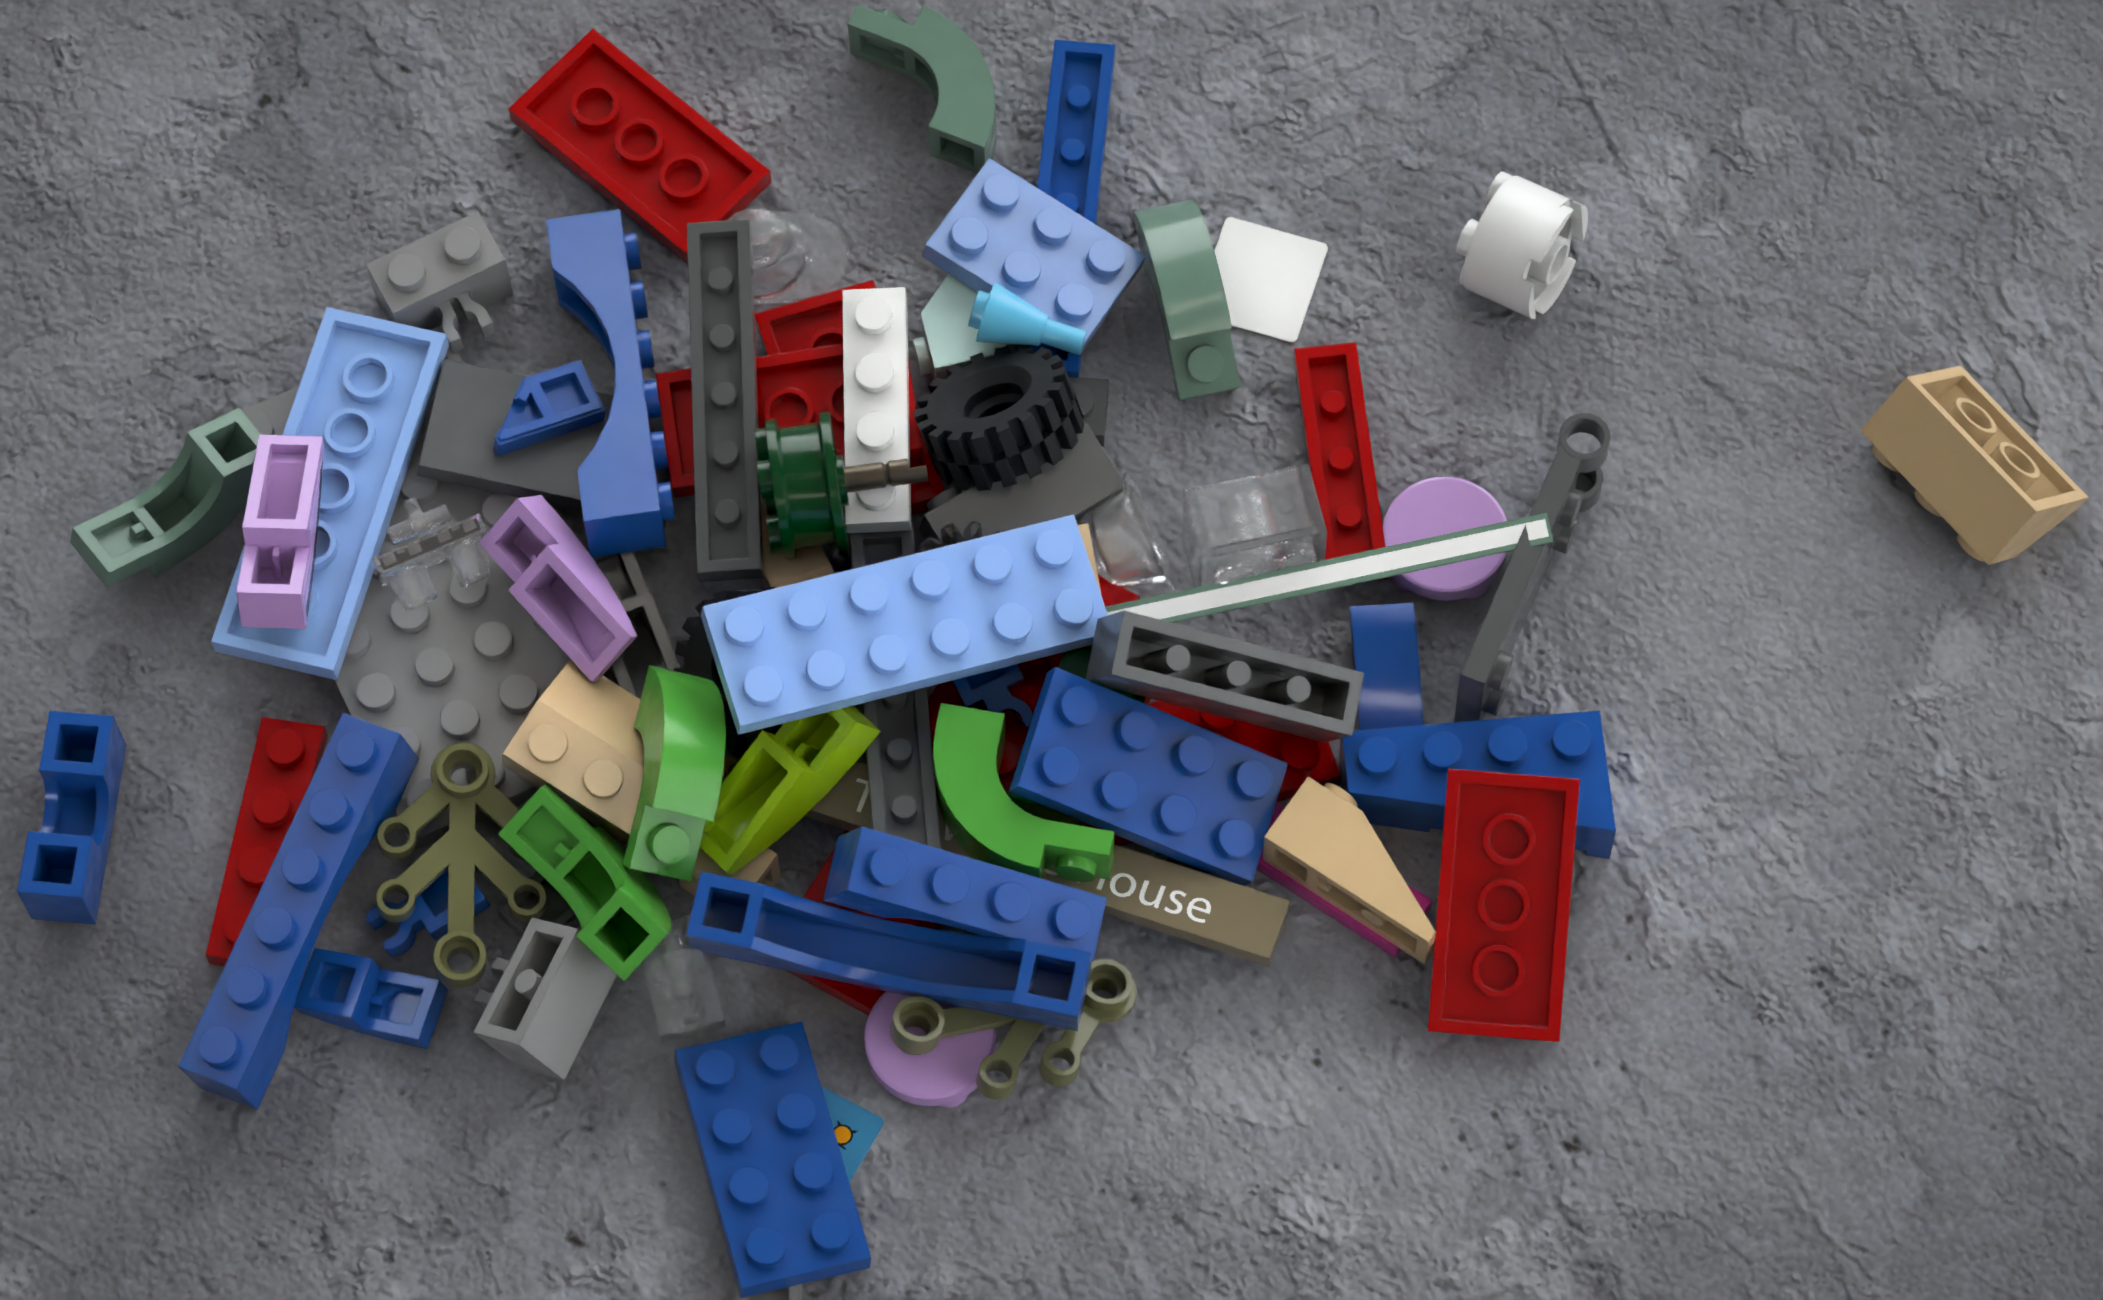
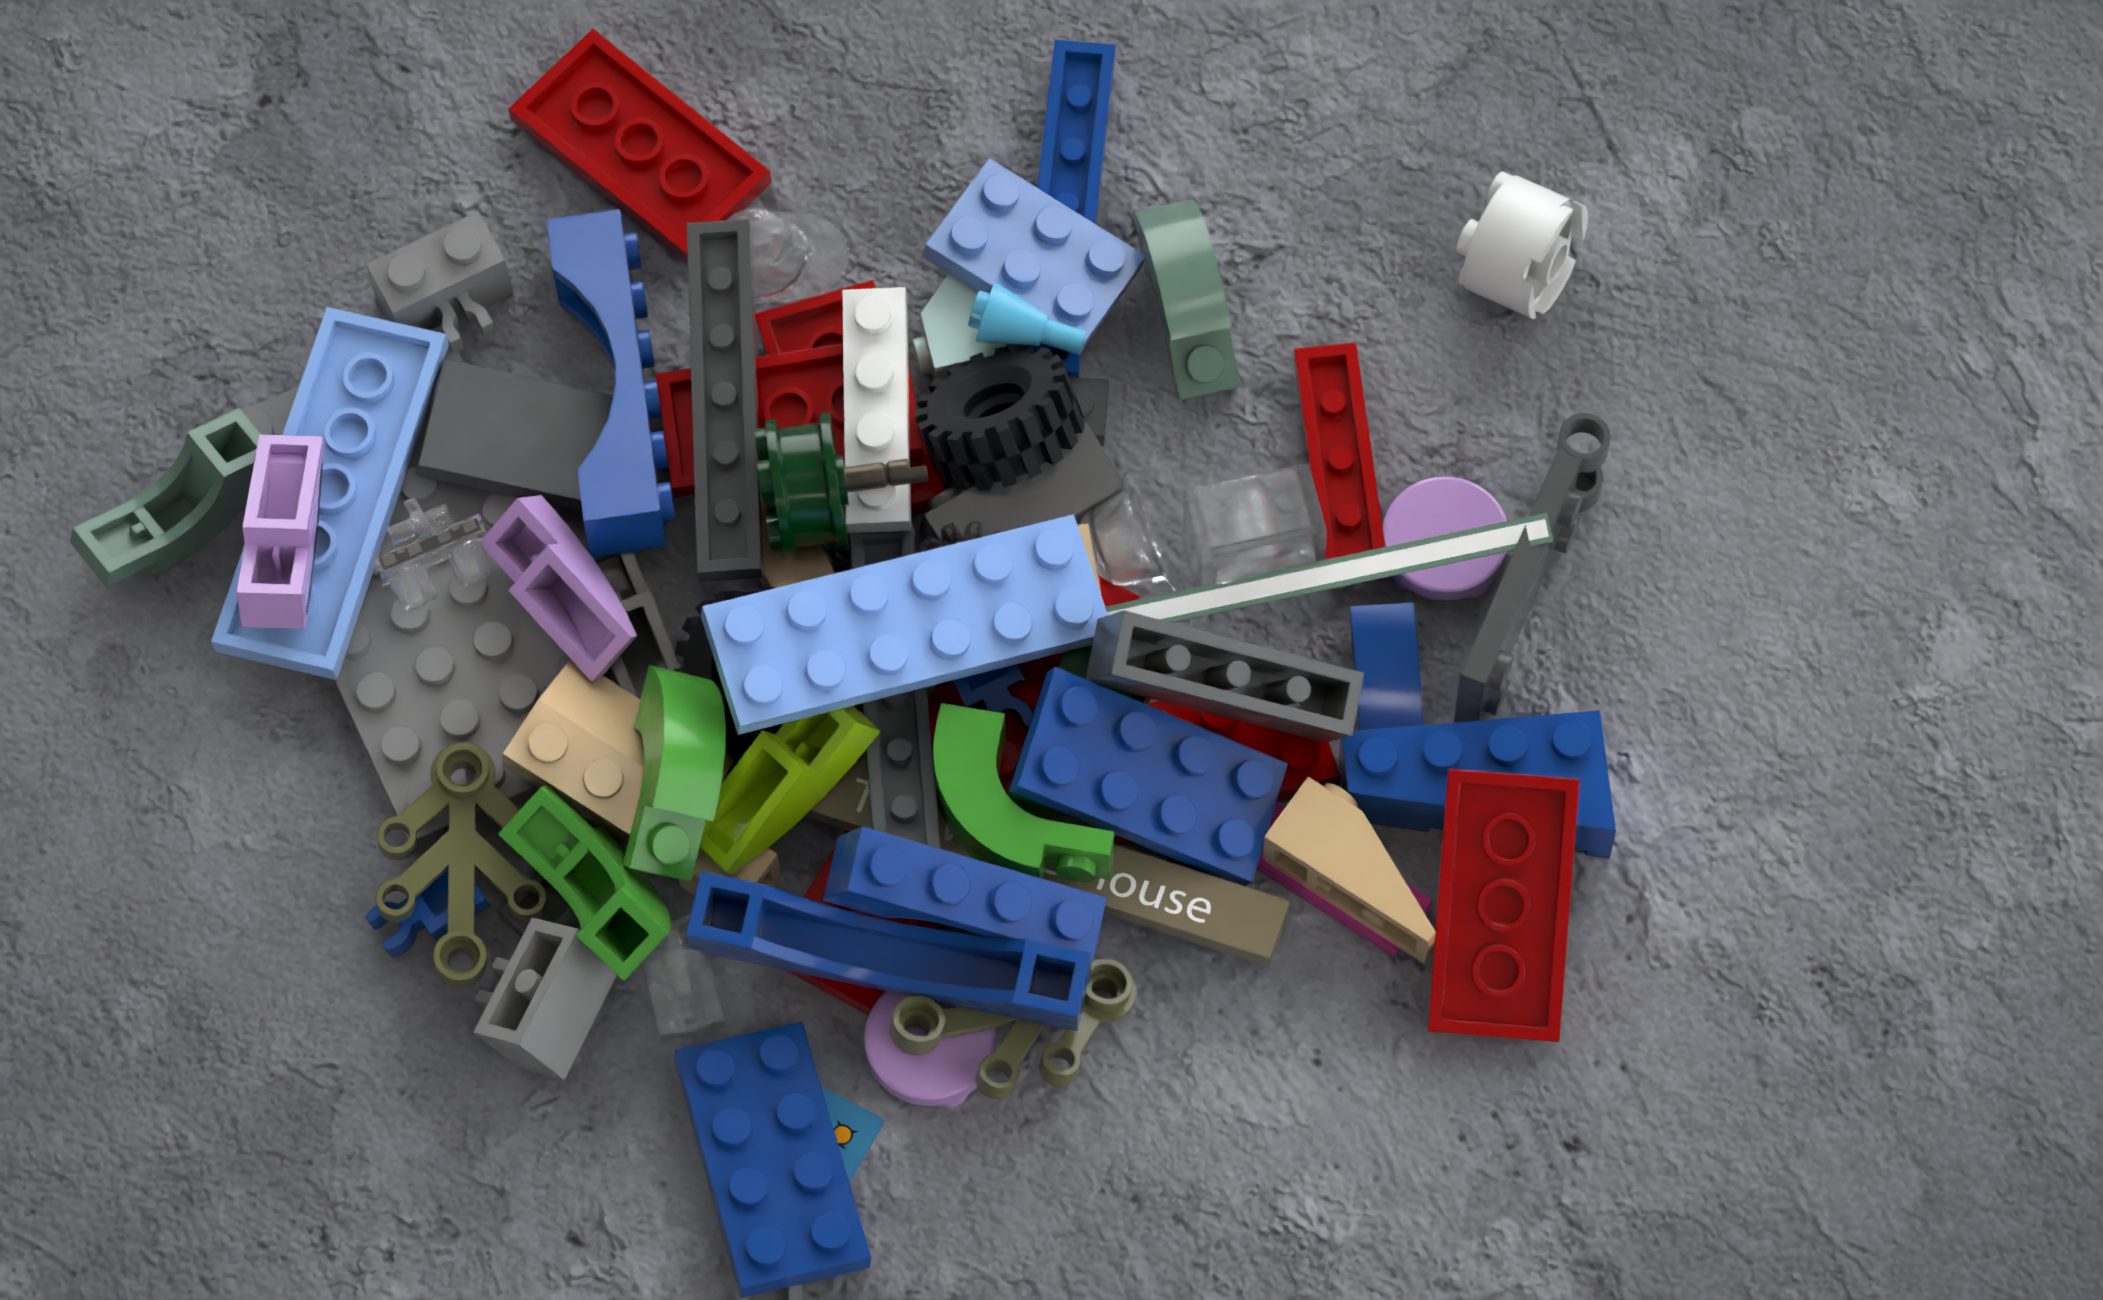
blue arch [17,711,127,925] -> none
blue arch [178,713,419,1110] -> none
red plate [206,717,328,966] -> none
blue slope [294,947,448,1049] -> none
blue tile [493,360,606,456] -> none
sand green arch [847,4,997,174] -> none
white sticker [1214,217,1328,342] -> none
tan slope [1860,366,2089,565] -> none

